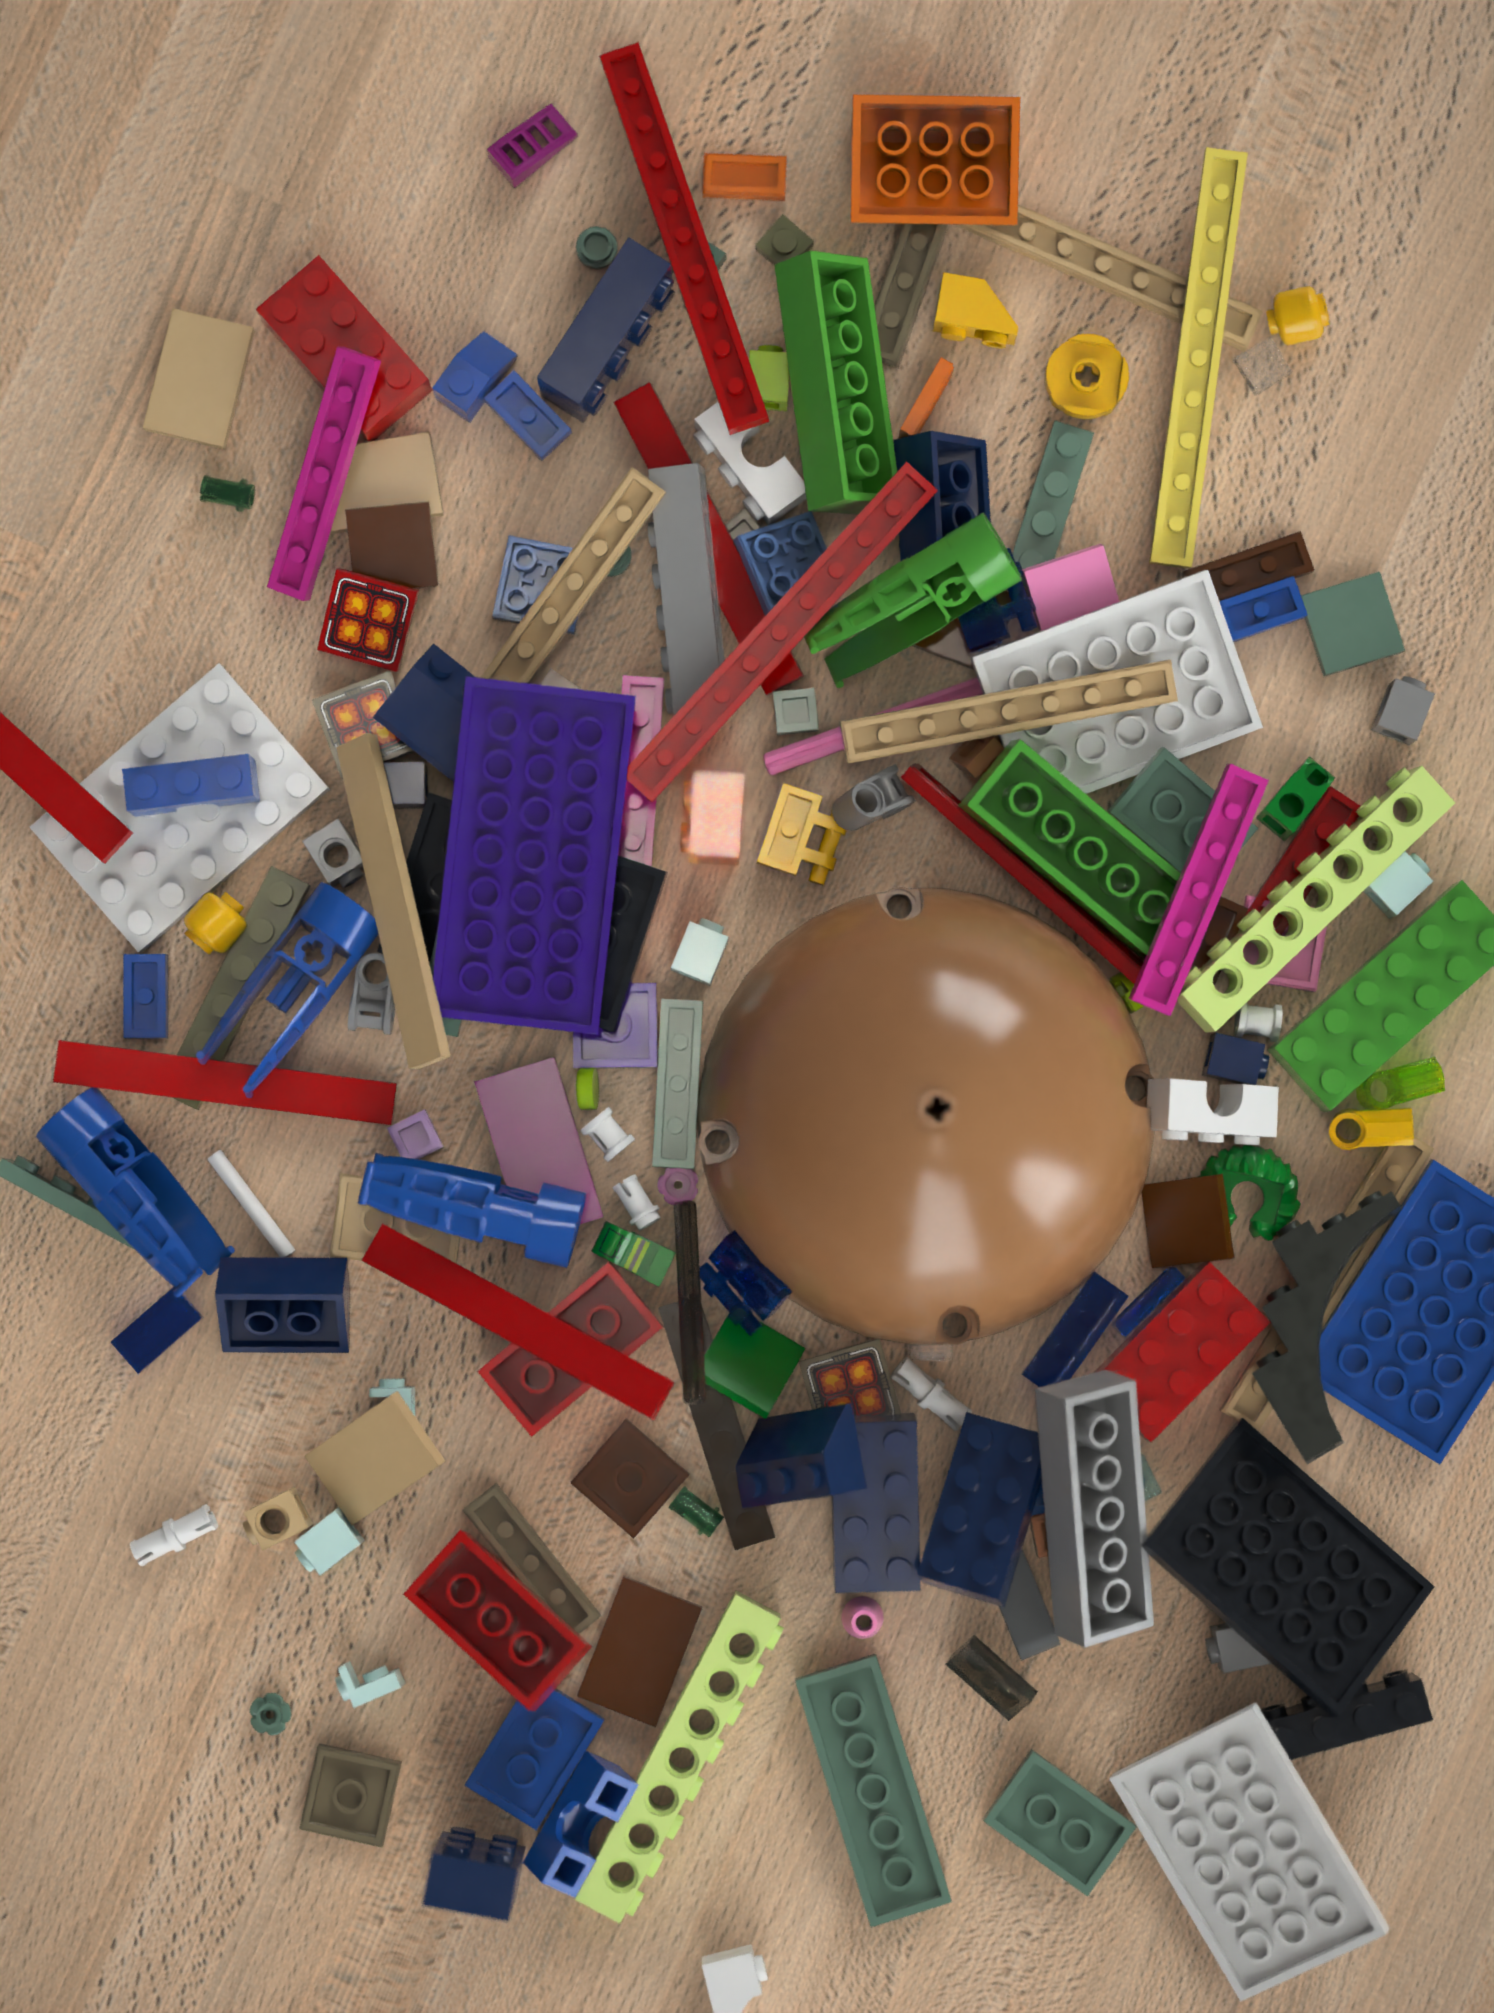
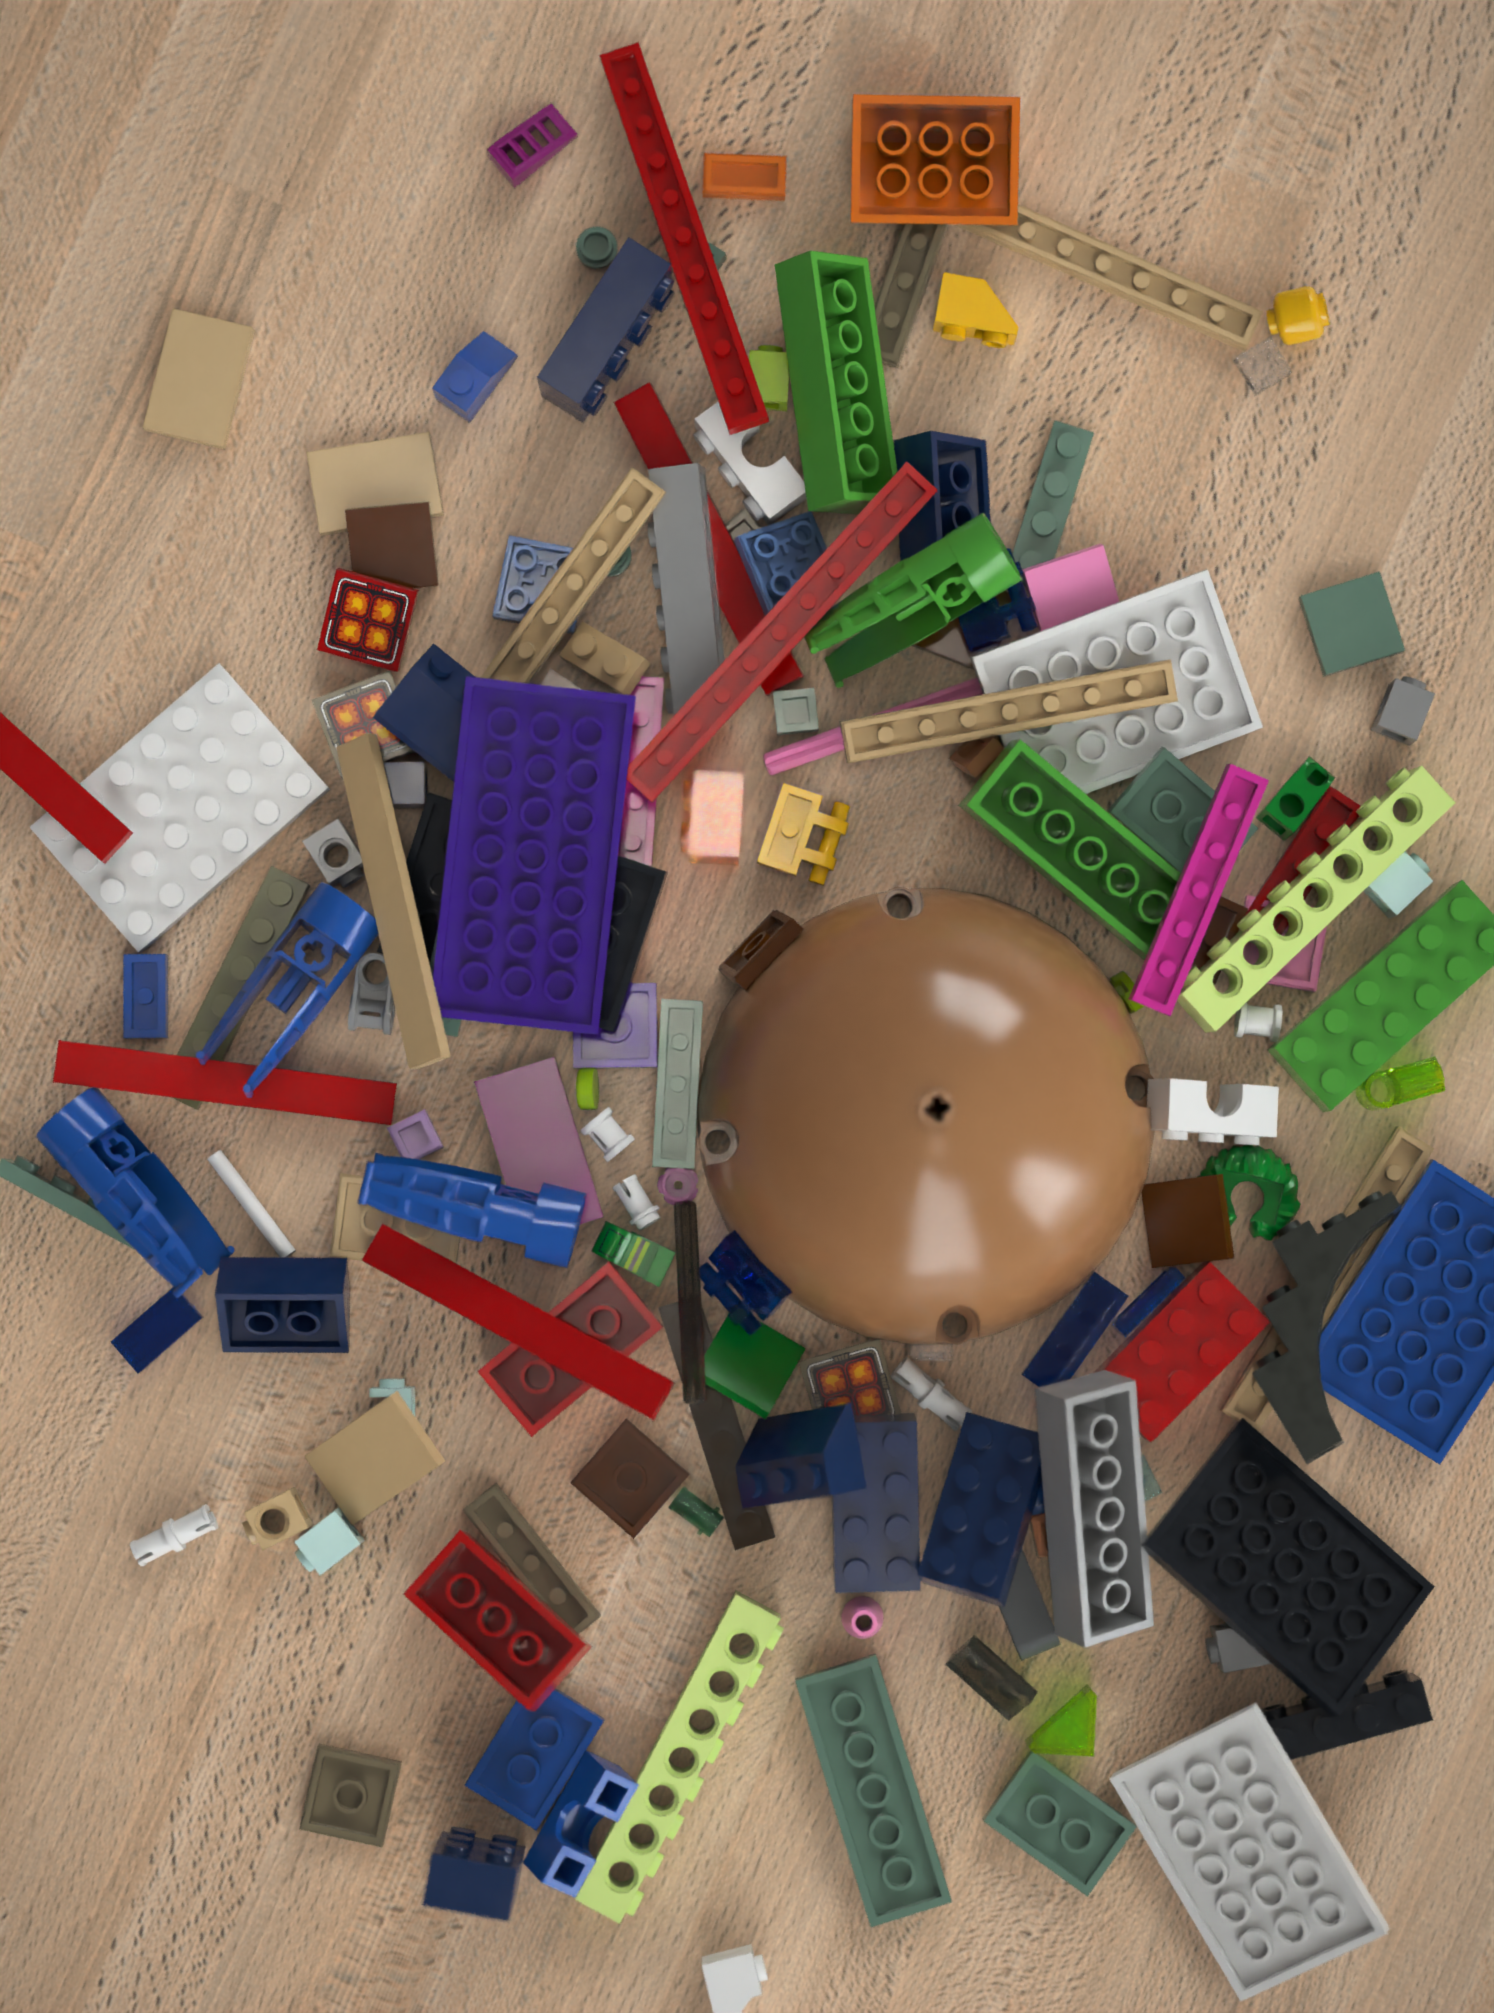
blue arch [122,754,260,817] -> none
yellow head [184,892,246,955] -> none
clear green pin [200,475,255,512] -> none
sand green plate [250,1693,292,1735] -> none
red brick [256,255,433,442] -> none
dark pink plate [267,347,381,601] -> none
light aqua bracket [335,1661,405,1708] -> none
blue plate [484,370,572,461] -> none
reddish brown tile [577,1576,702,1727] -> none
light aqua brick [671,918,729,986] -> none
olive plate [755,214,814,266] -> none
light grey piece [832,764,916,831] -> none
orange tile [898,357,954,439] -> none
red tile [900,763,1144,984] -> none
yellow plate [1045,334,1129,419] -> none
light yellow plate [1149,147,1248,569] -> none
reddish brown tile [1182,531,1314,601] -> none
dark blue brick [1202,1033,1269,1085] -> none
blue plate [1219,576,1308,642] -> none
yellow piece [1329,1108,1414,1150] -> none
none -> tan plate [559,621,650,695]
none -> reddish brown tile [718,910,804,990]
none -> clear neon green slope [1024,1684,1097,1757]

